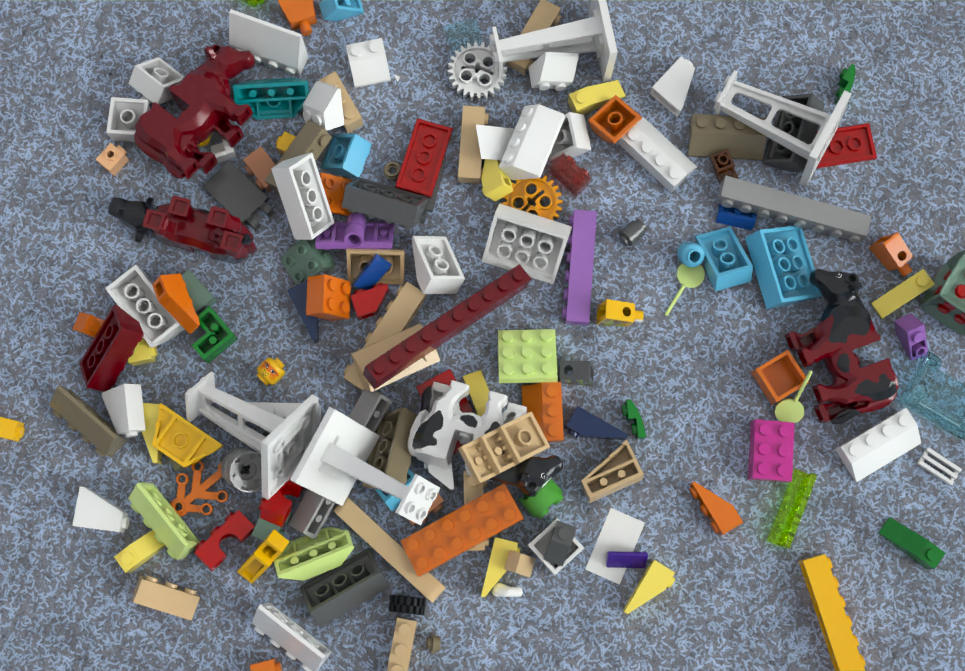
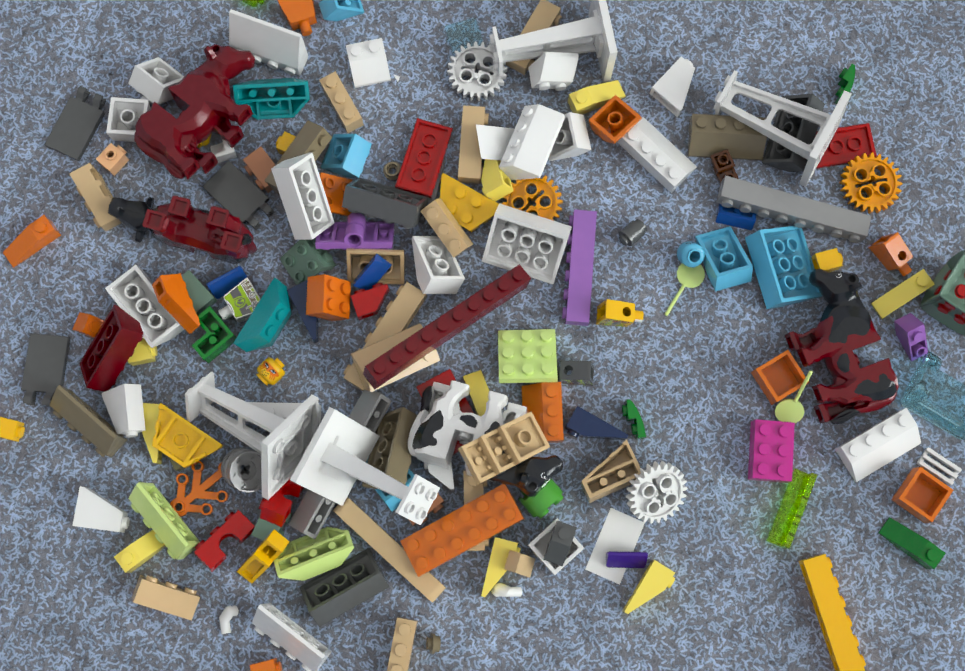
white slope [303,81,344,131] -> none
black tyre [388,595,426,615] -> none
clear red brick [549,153,591,197] -> none
orange slope [689,481,744,535] -> none
none -> orange slope [3,215,61,268]
none -> dark grey tile [21,333,70,407]
none -> dark grey tile [44,86,106,161]
none -> tan wedge [69,163,121,231]
none -> blue slope [207,266,247,299]
none -> torso [218,277,260,323]
none -> white arm [219,605,239,634]
none -> teal wedge [233,278,292,352]
none -> tan brick [420,198,473,258]
none -> yellow wing [440,173,499,232]
none -> white gear [626,461,688,524]
none -> yellow brick [811,248,843,272]
none -> light orange gear [839,153,903,214]
none -> orange piece [891,467,953,523]

